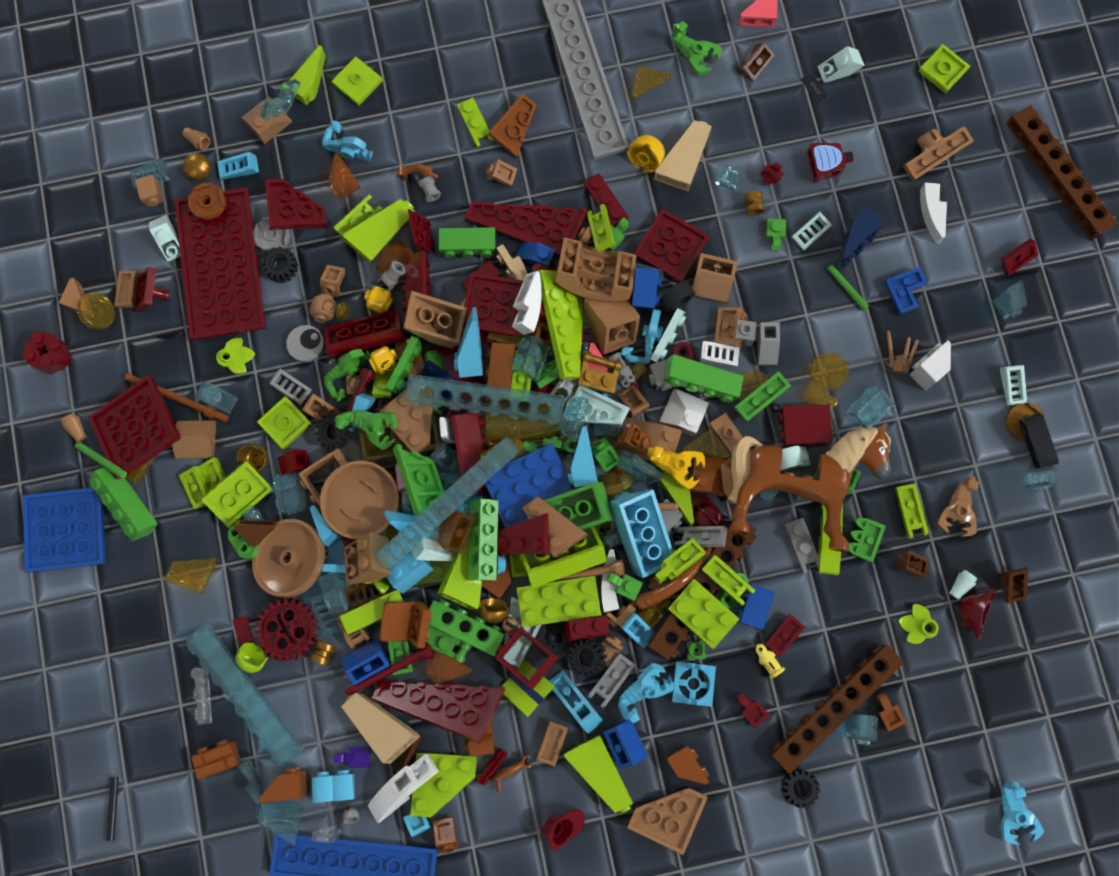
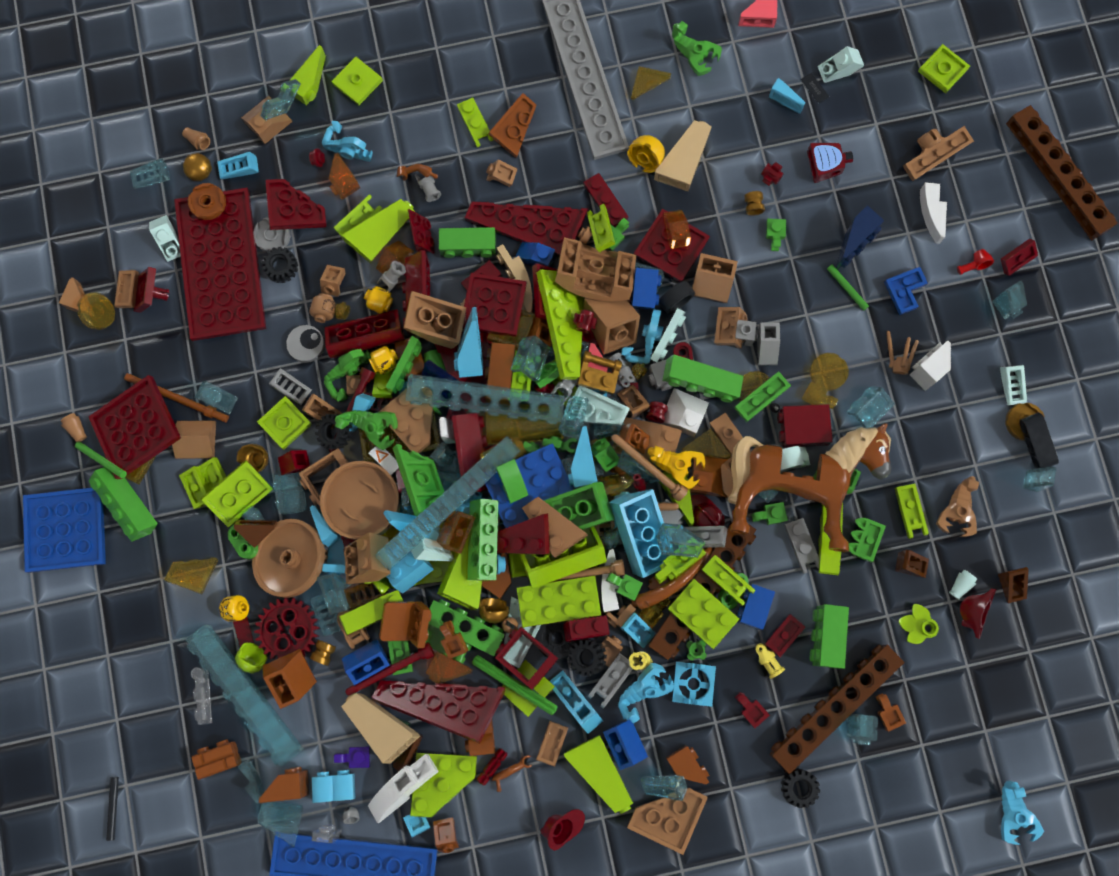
dark red brick [22,332,71,374] -> none
medium nougat brick [135,175,164,207] -> none
lime plate [216,338,255,374] -> none
white slope [512,271,541,335] -> none
white slope [700,341,740,367] -> none
clear light blue slope [714,165,741,191] -> none
reddish brown slope [737,42,775,82] -> none
light aqua slope [792,212,832,250] -> none
none -> yellow head [219,595,249,622]
none -> dark orange slope [263,649,317,709]
none -> dark red plate [309,148,325,167]
none -> white sticker [369,446,399,475]
none -> dark orange plate [440,620,468,659]
none -> bright green axle [472,655,558,715]
none -> bright green slope [495,459,528,504]
none -> dark red gear [573,310,597,333]
none -> medium nougat piece [611,434,688,501]
none -> light yellow piece [629,651,653,670]
none -> dark red bar [633,474,646,492]
none -> clear light blue slope [641,775,687,801]
none -> dark red wheel [646,401,668,423]
none -> clear light blue slope [656,523,705,558]
none -> clear orange slope [663,210,691,249]
none -> bright green plate [751,502,788,525]
none -> medium azure slope [769,78,805,114]
none -> bright green brick [810,604,849,669]
none -> red bar [957,249,994,275]

